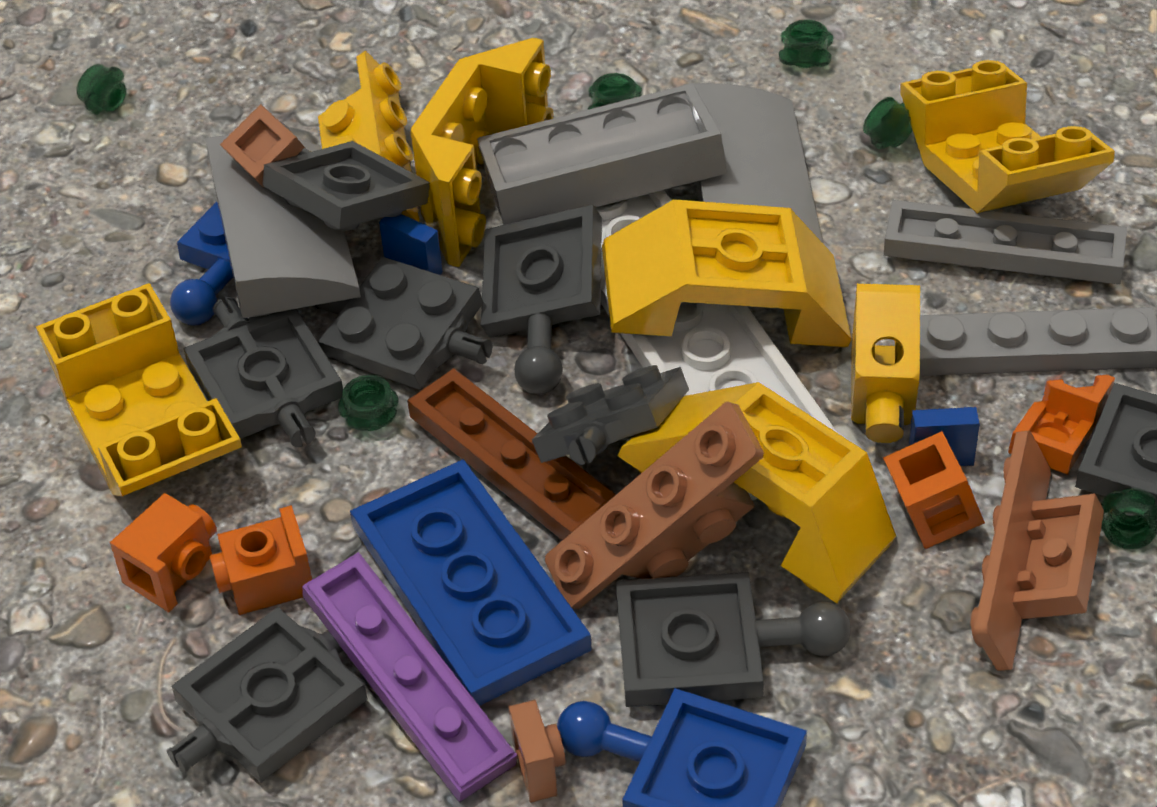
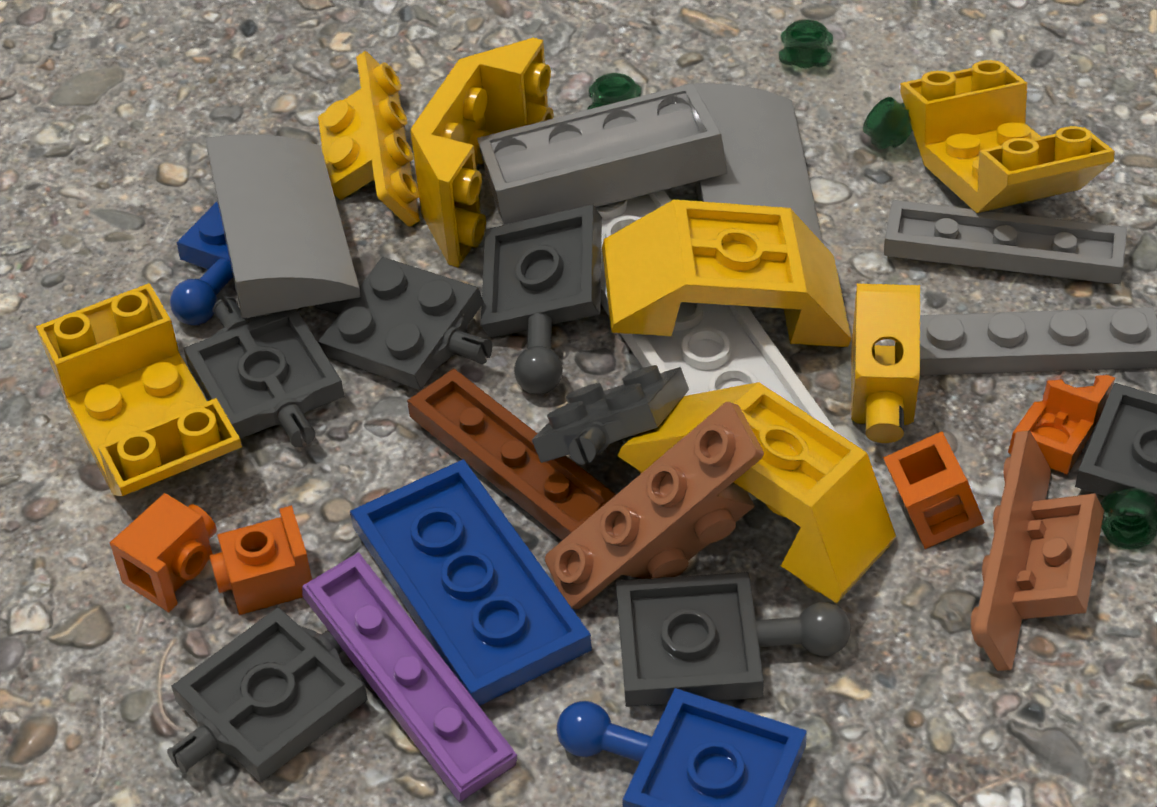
clear green plate [76,64,127,115] -> none
nougat plate [220,104,305,188] -> none
dark grey plate [263,122,430,231] -> none
clear green plate [338,375,399,431] -> none
blue tile [379,214,443,275] -> none
nougat plate [508,699,566,803] -> none
blue tile [909,407,980,466] -> none

